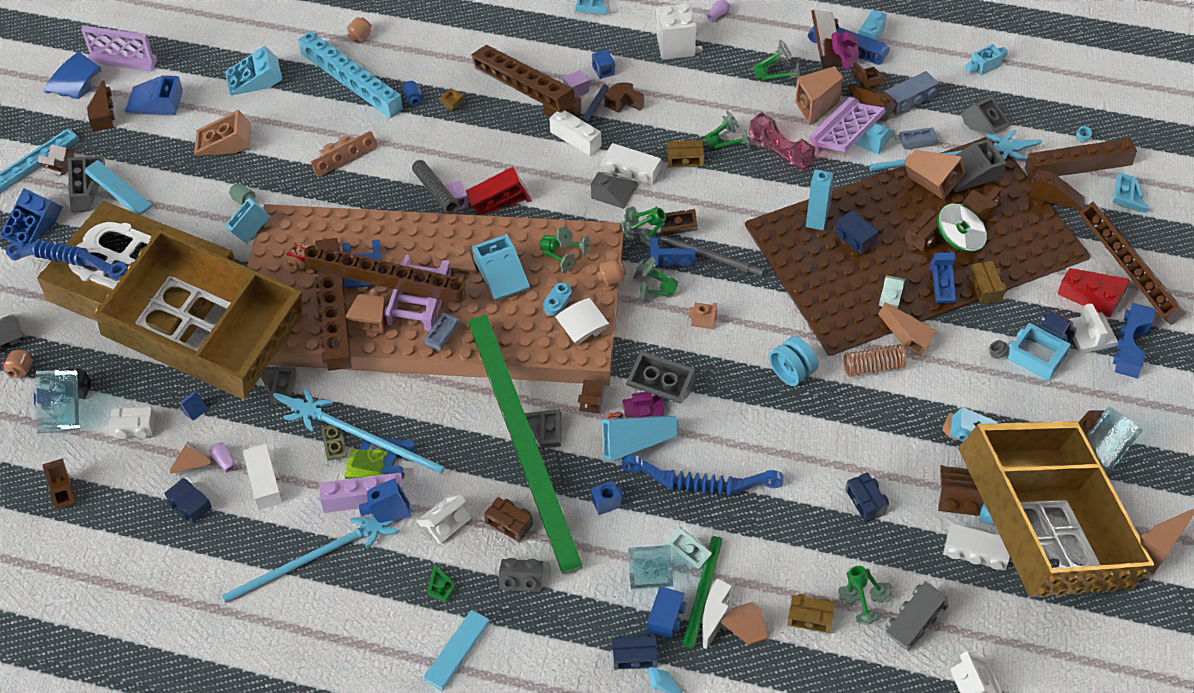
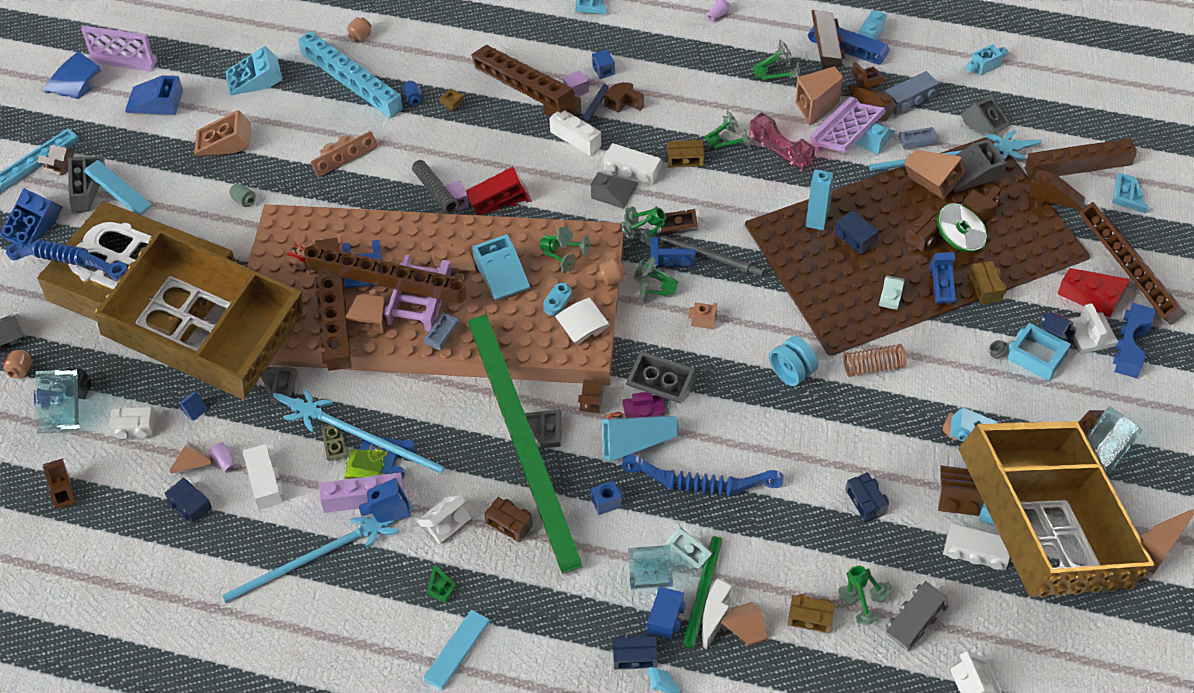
reddish brown slope [87,80,116,132] -> none
medium azure slope [225,196,270,244] -> none
dark grey bracket [499,558,543,592] -> none
white container [657,3,703,60] -> none
magenta plate [832,32,859,69] -> none
nougat slope [878,302,936,356] -> none
medium azure hinge [1076,126,1092,142] -> none

